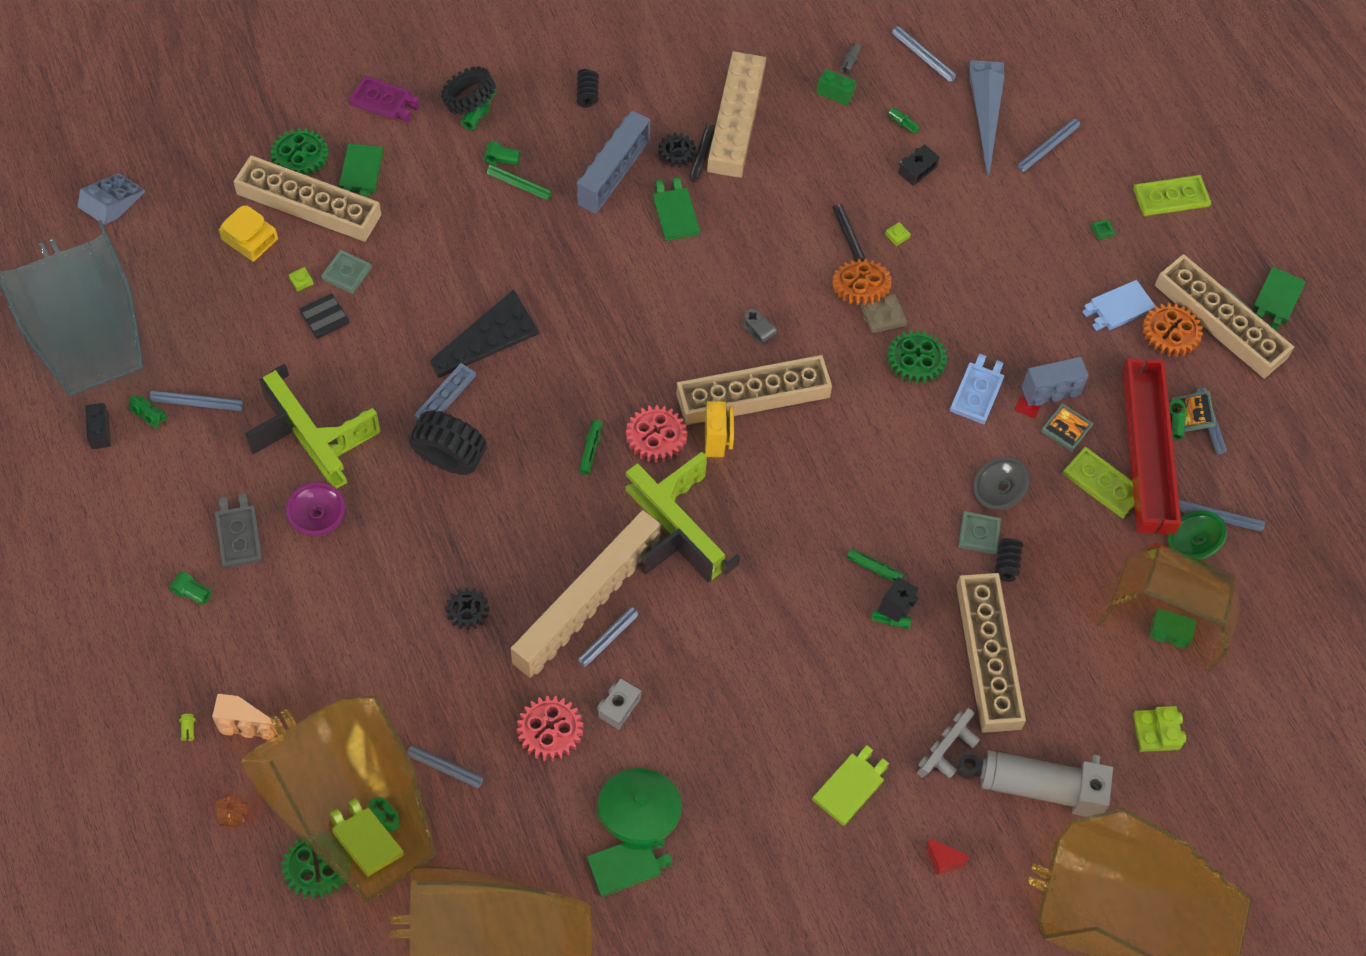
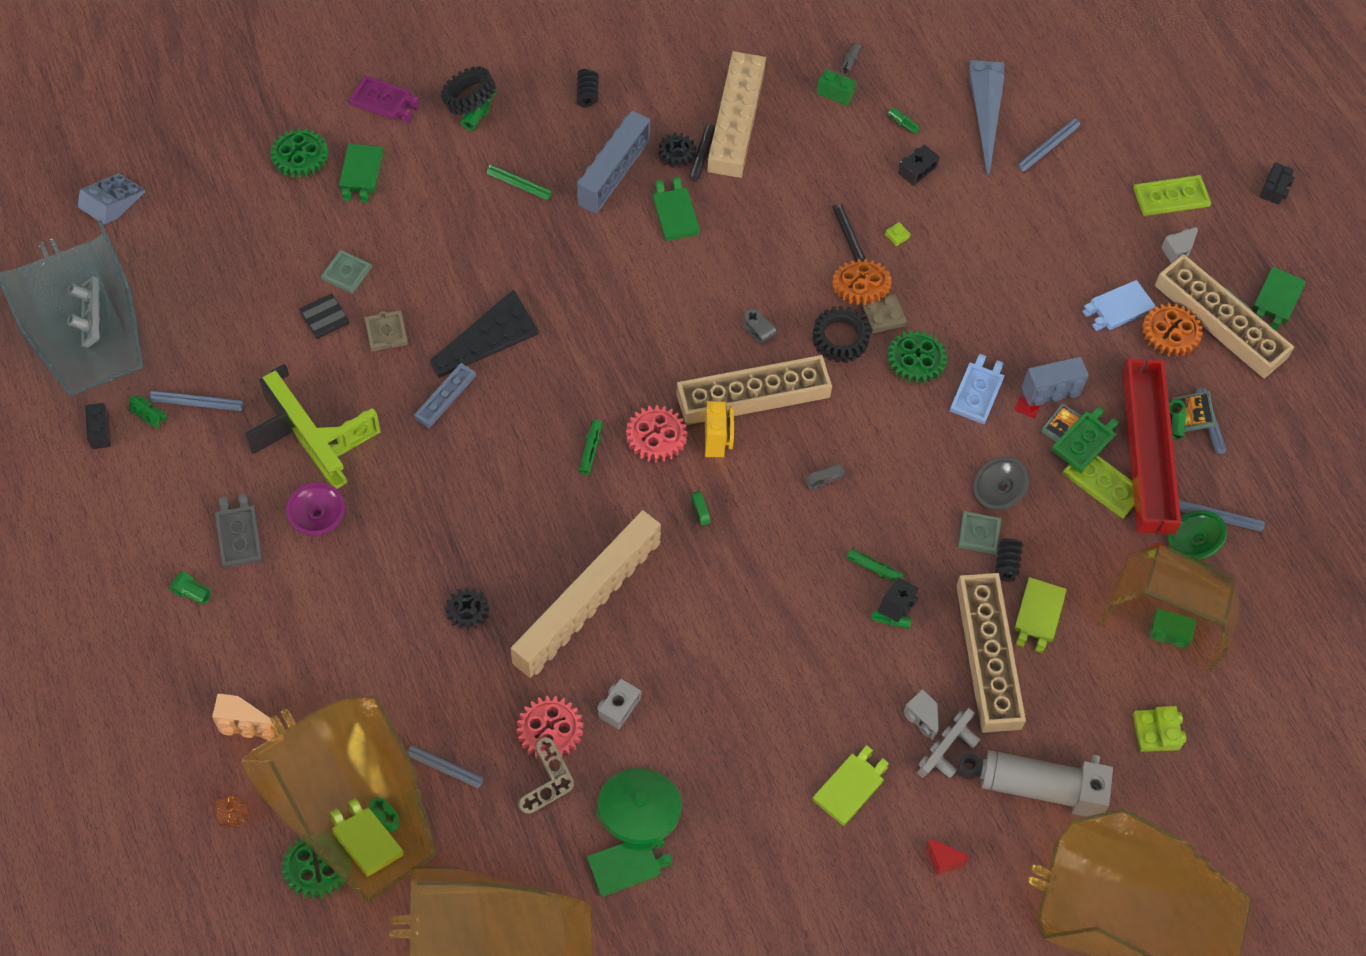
lime pin [179,714,196,741] -> none
yellow brick [218,206,278,262] -> none
tan brick [234,155,381,242] -> none
lime plate [288,267,314,292] -> none
black tyre [409,410,487,475] -> none
green piece [483,141,520,165] -> none
sand blue axle [578,607,638,667] -> none
lime piece [625,452,740,583] -> none
sand blue axle [892,26,956,82] -> none
green tile [1091,219,1115,241] -> none
none -> light grey plate [67,276,100,348]
none -> dark tan plate [365,310,408,352]
none -> dark tan beam [517,737,574,814]
none -> green beam [690,491,710,526]
none -> dark grey piece [805,464,845,490]
none -> black tyre [812,306,871,363]
none -> light grey slope [903,689,939,740]
none -> lime tile [1014,577,1067,654]
none -> green tile [1051,406,1120,473]
none -> light grey slope [1161,227,1198,264]
none -> black brick [1260,162,1295,205]

